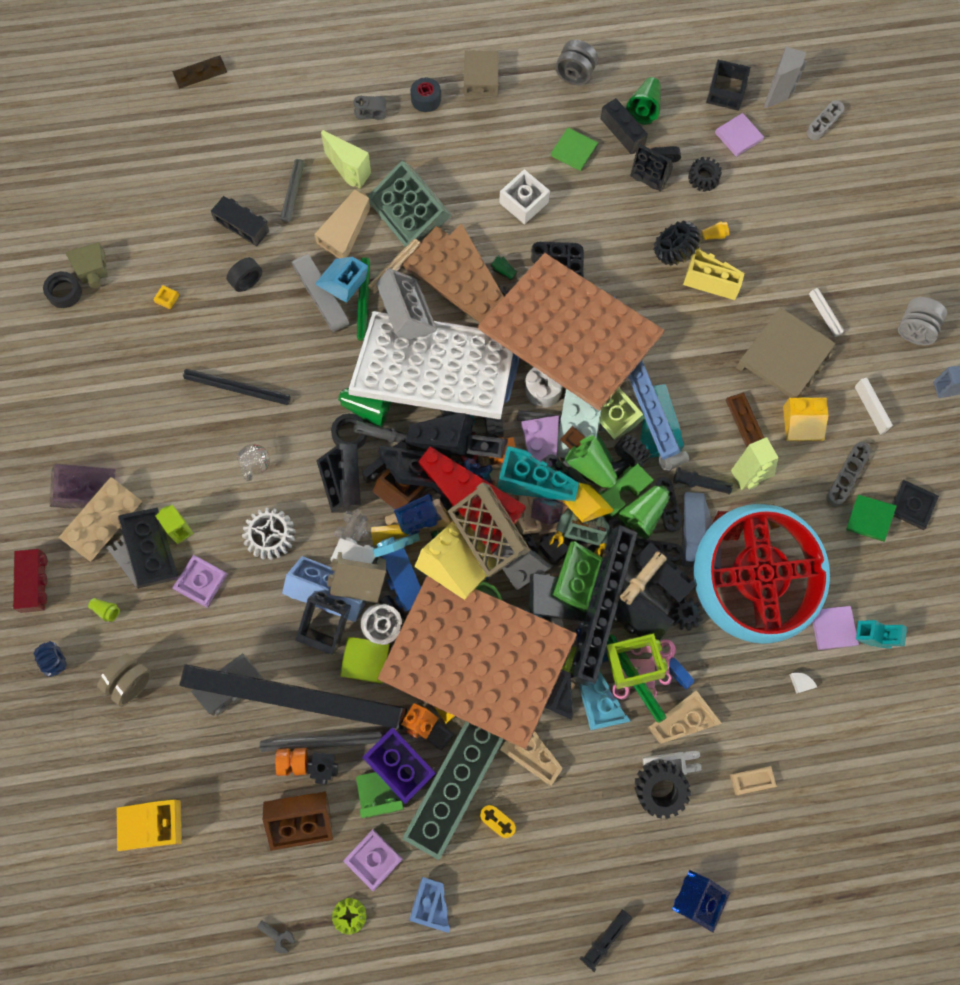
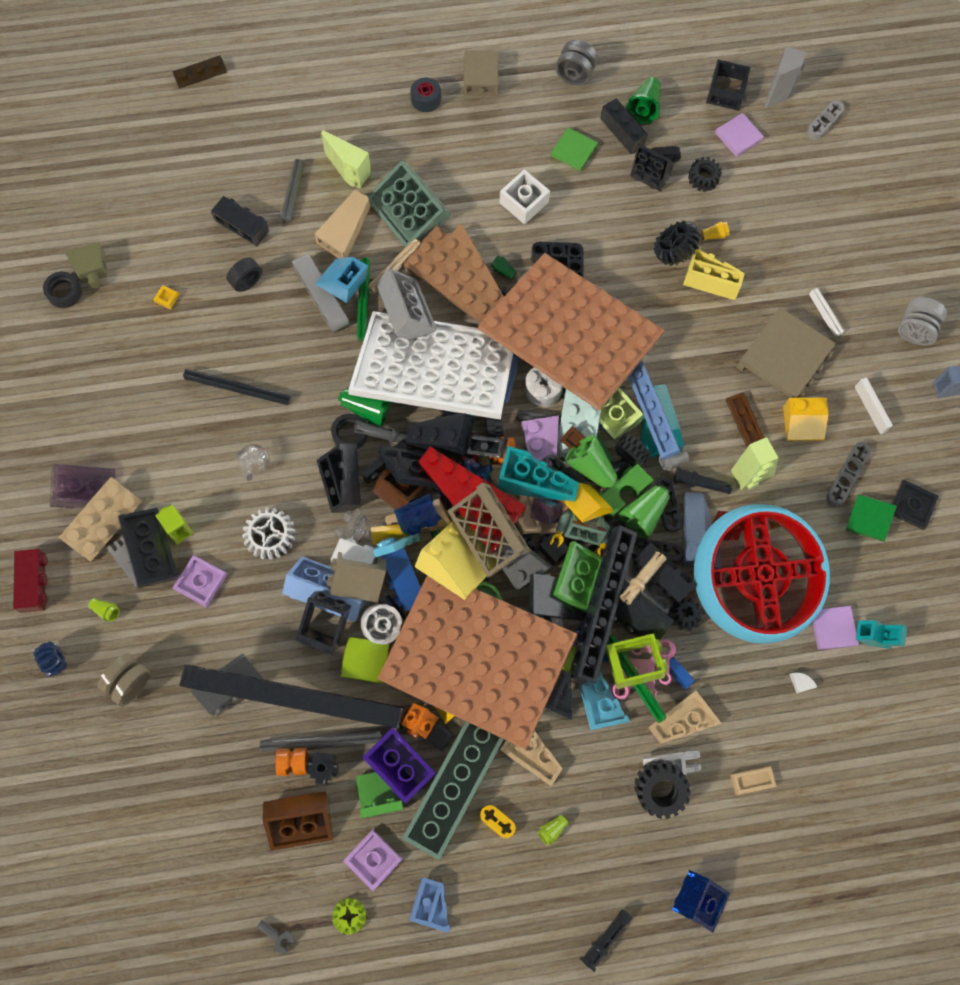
yellow slope [117,800,182,851] -> none
dark grey piece [353,95,386,120] -> none
none -> lime cone [537,814,568,845]

